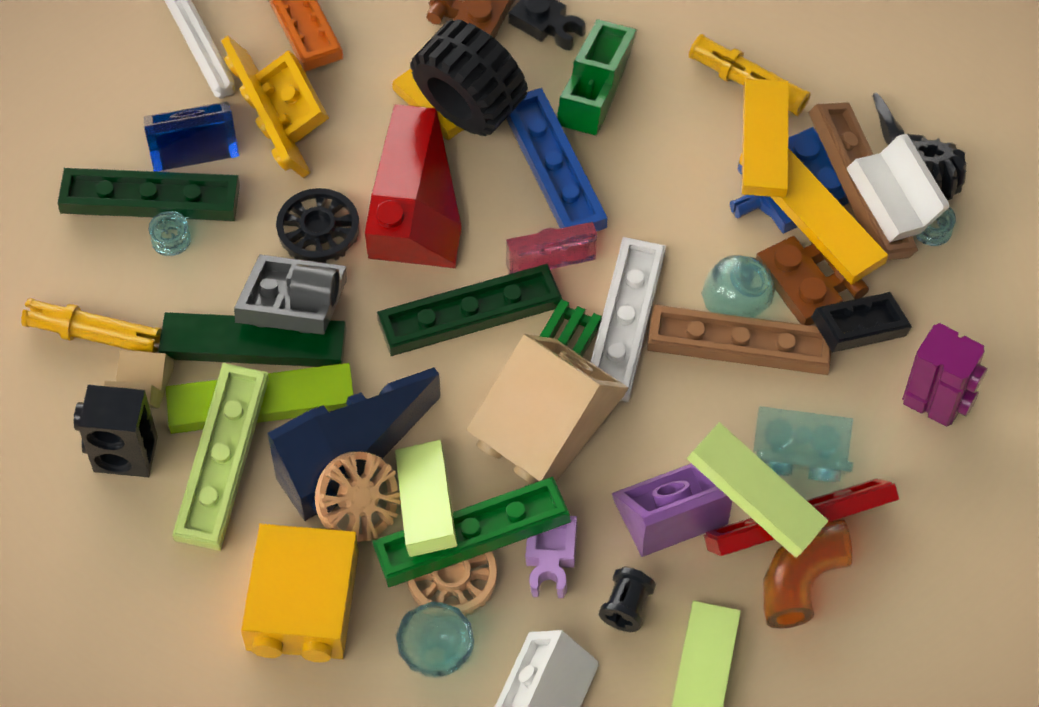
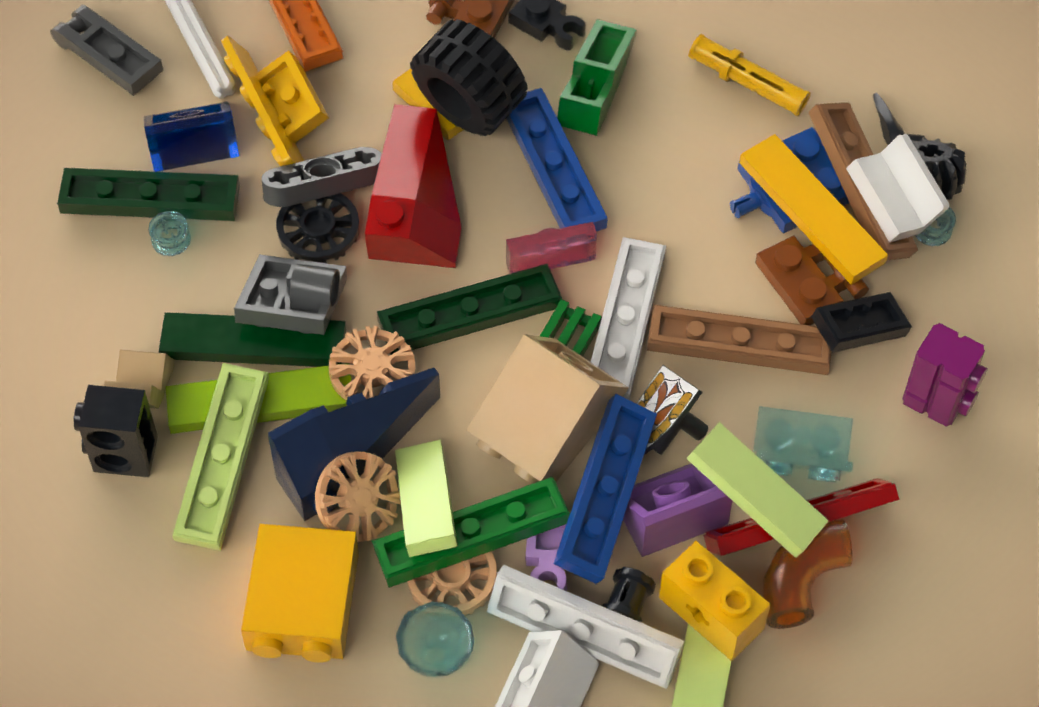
yellow pin [21,298,162,353] -> none
clear light blue hair [701,255,776,318] -> none
yellow tile [741,78,789,198] -> none
none -> dark grey plate [50,5,163,96]
none -> dark grey beam [262,147,382,207]
none -> light nougat wheel [329,326,415,401]
none -> white tile [487,565,685,689]
none -> blue plate [553,394,657,584]
none -> shield [637,365,708,455]
none -> yellow brick [659,541,771,661]

